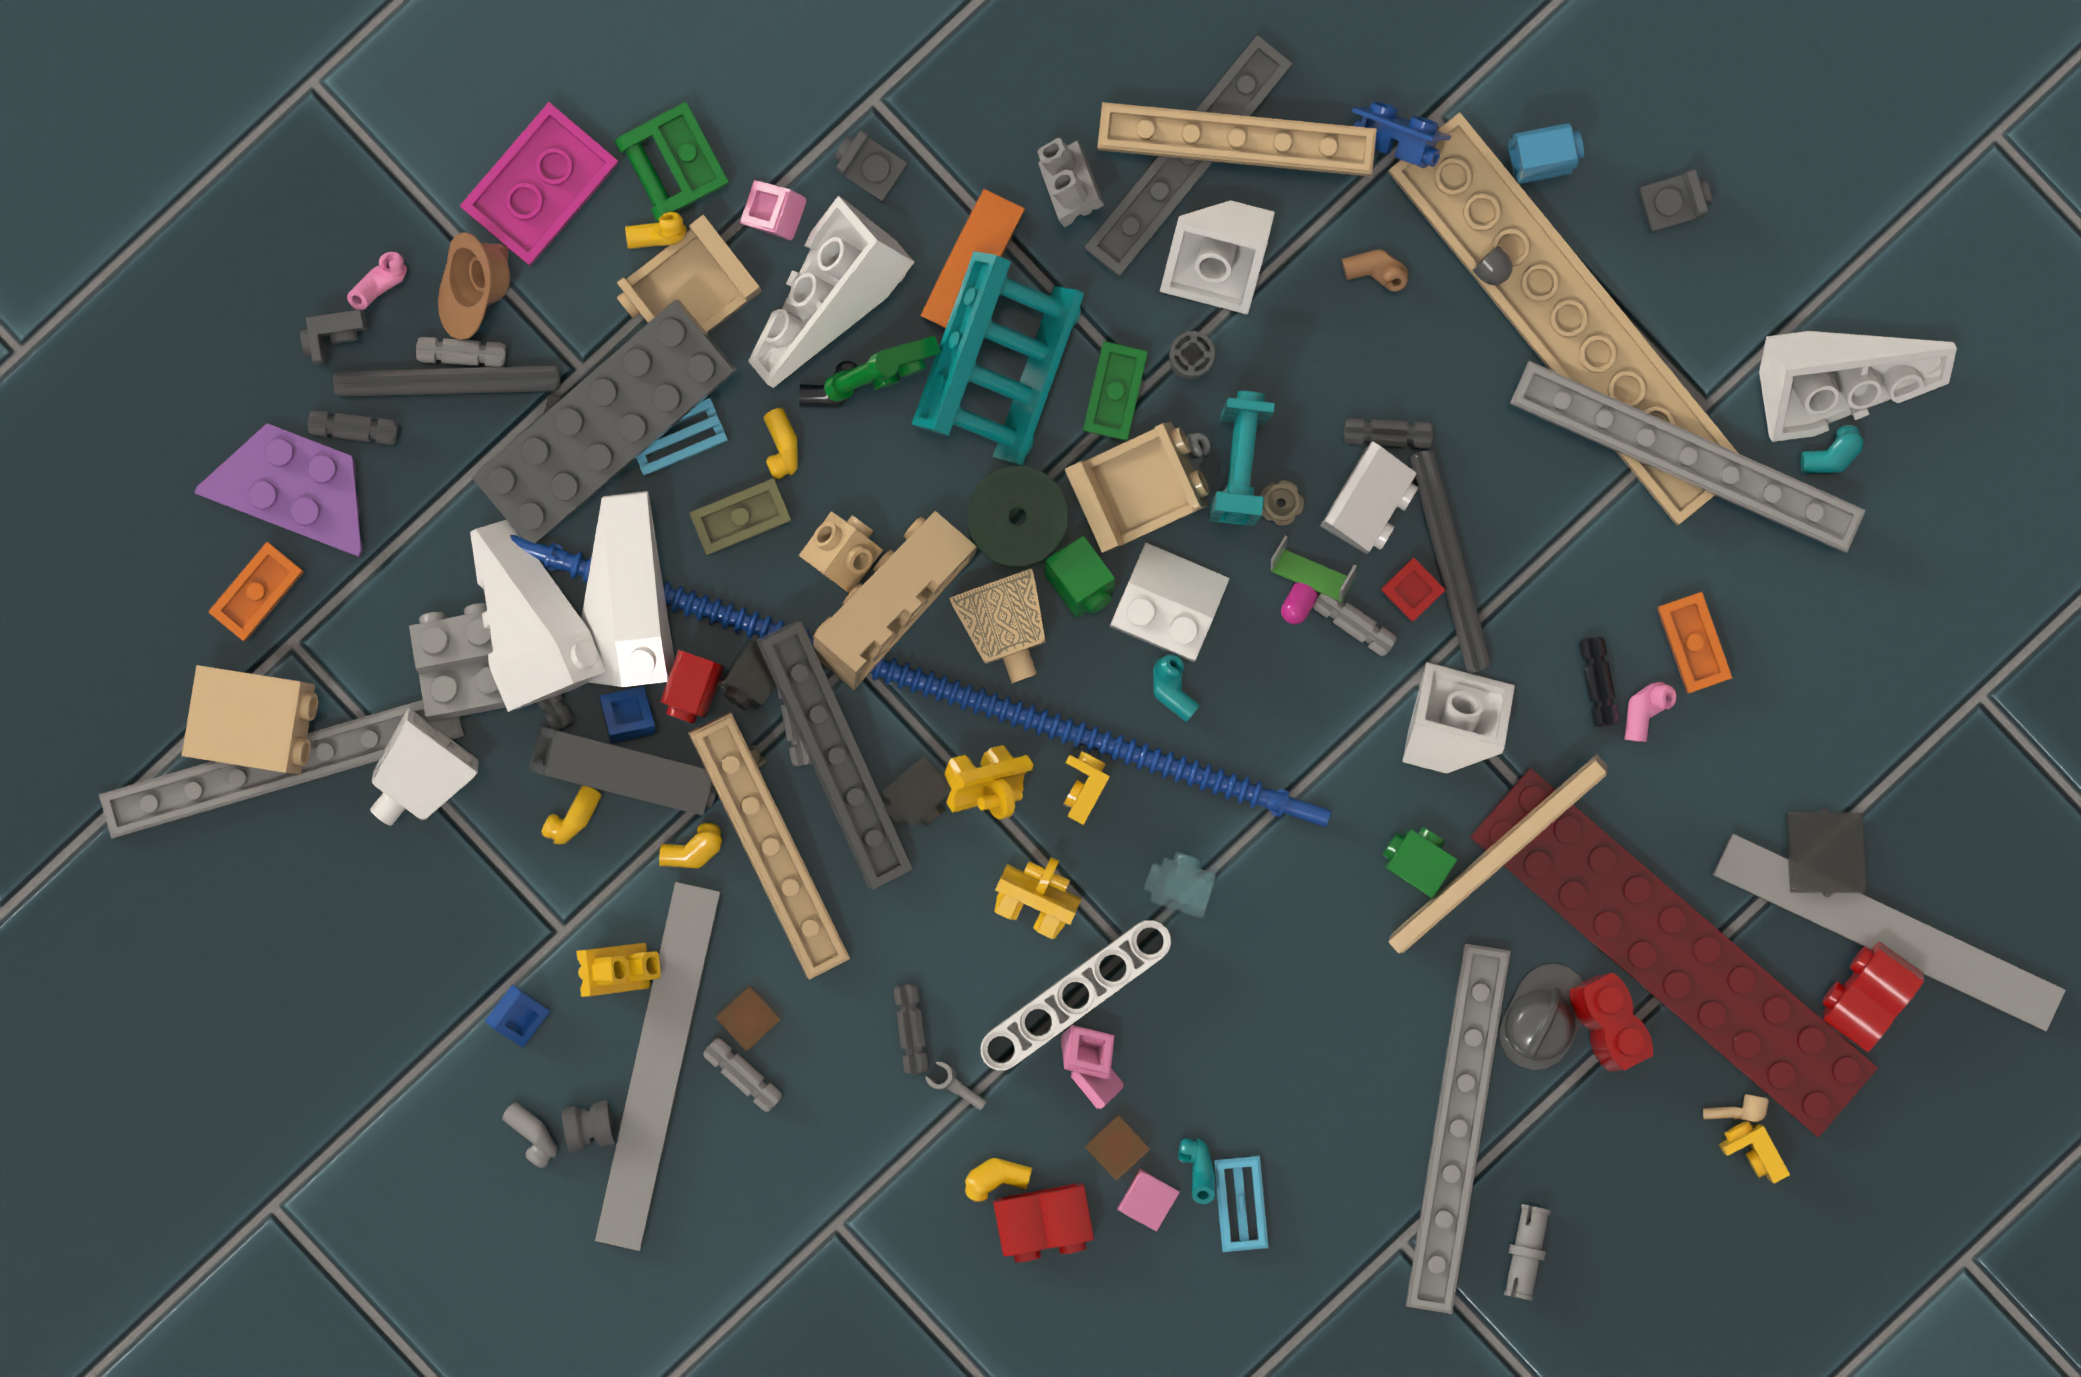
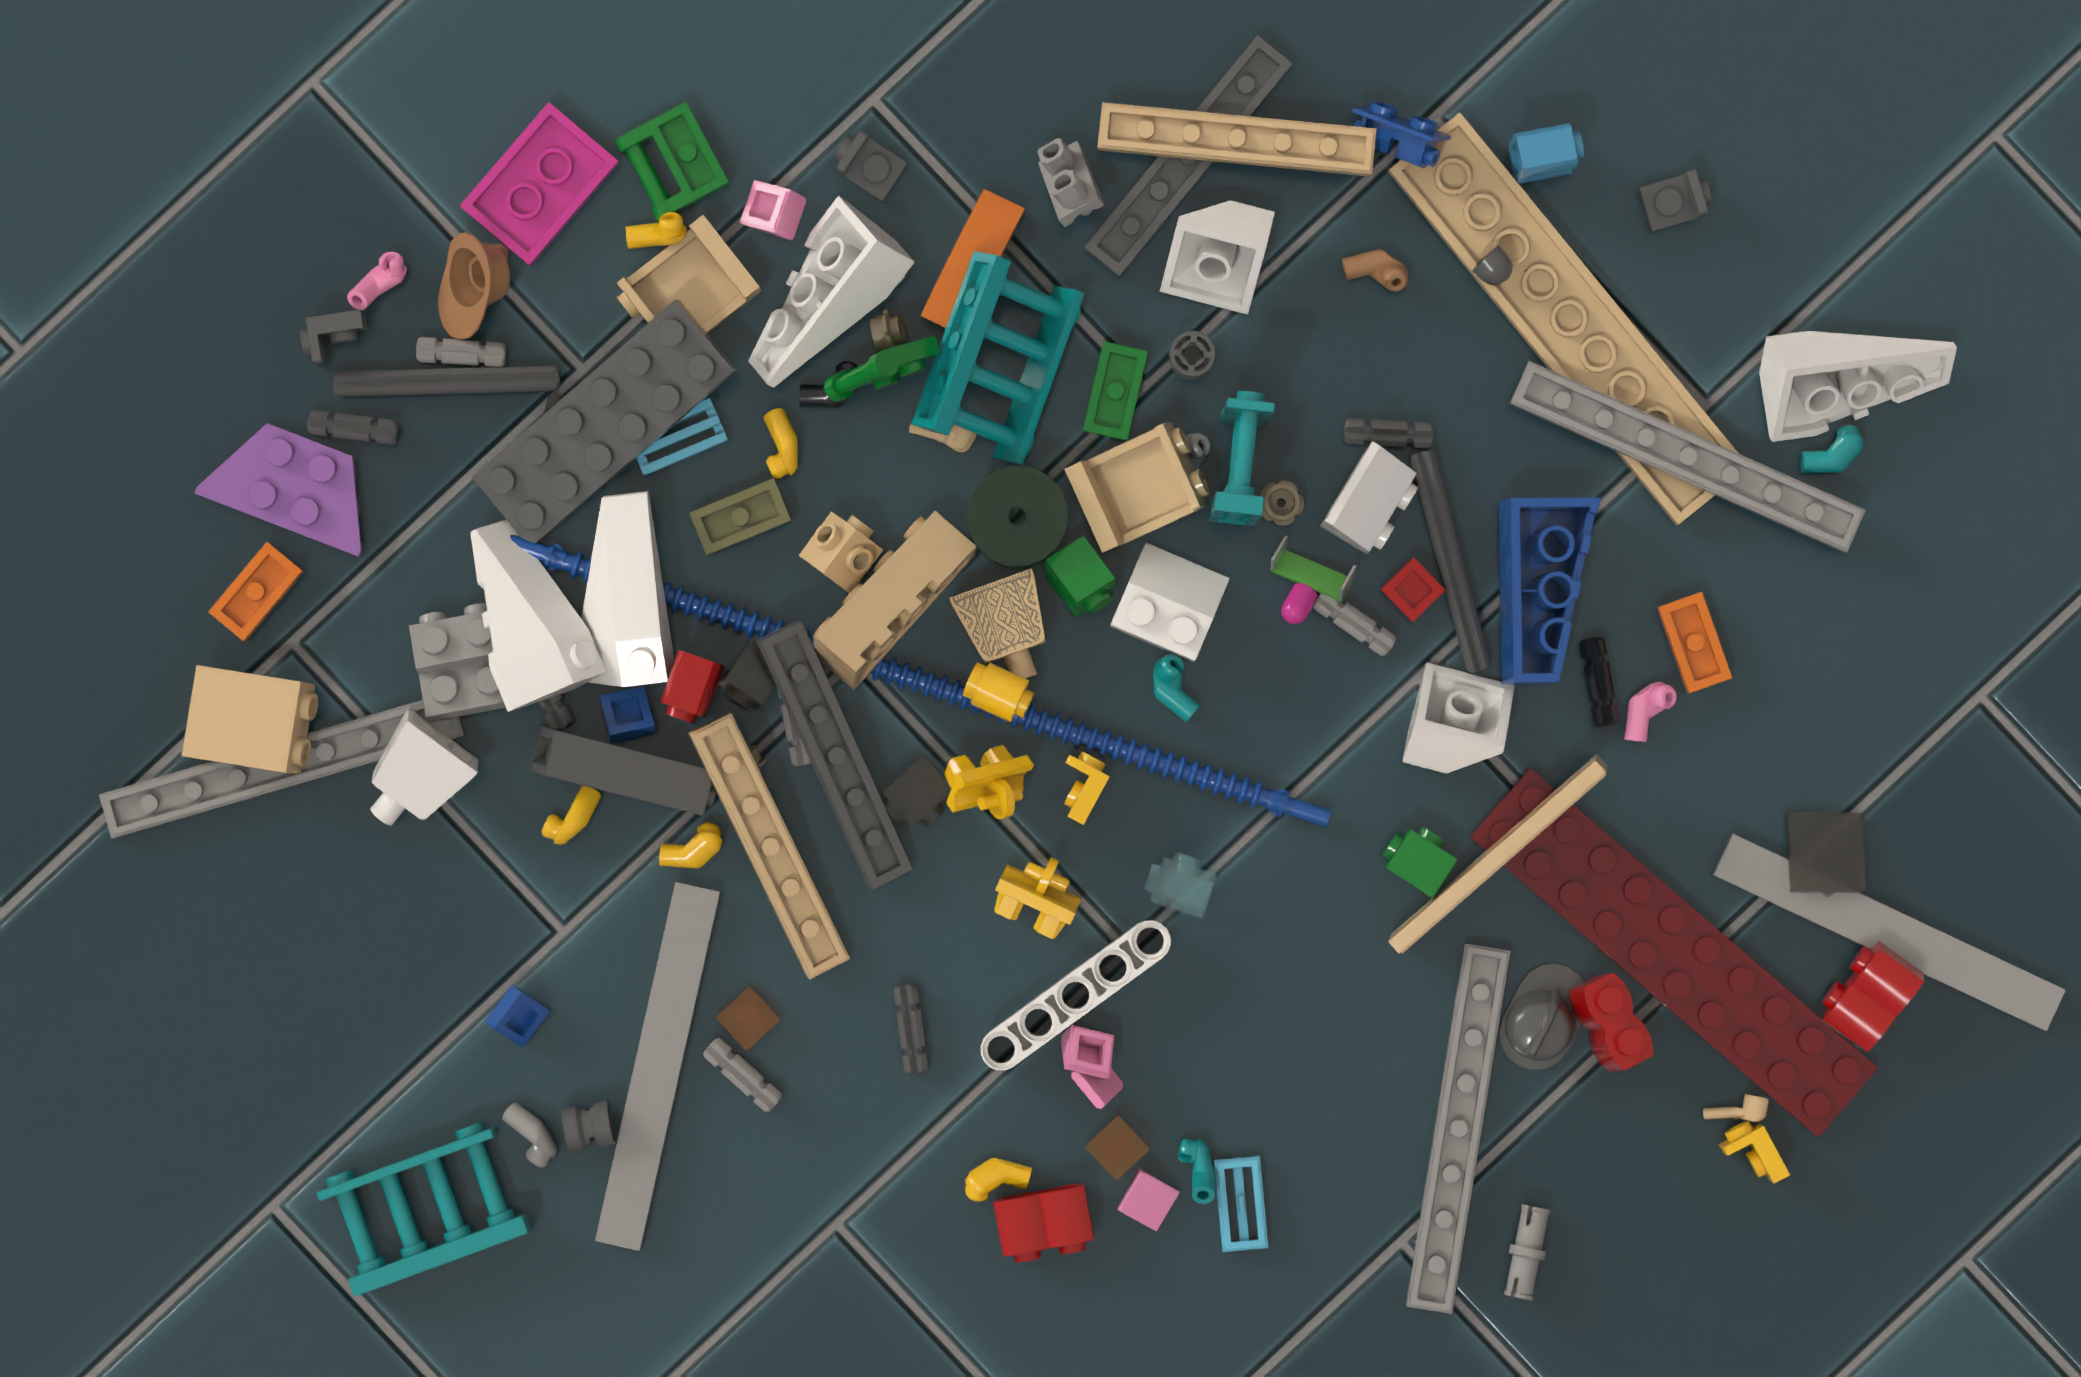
yellow hips [576,943,661,997] -> none
light grey hand [926,1062,987,1110] -> none
none -> teal fence [316,1122,532,1297]
none -> dark tan plate [870,309,907,351]
none -> tan hand [909,422,976,453]
none -> yellow brick [962,662,1034,722]
none -> blue wedge [1498,498,1601,685]

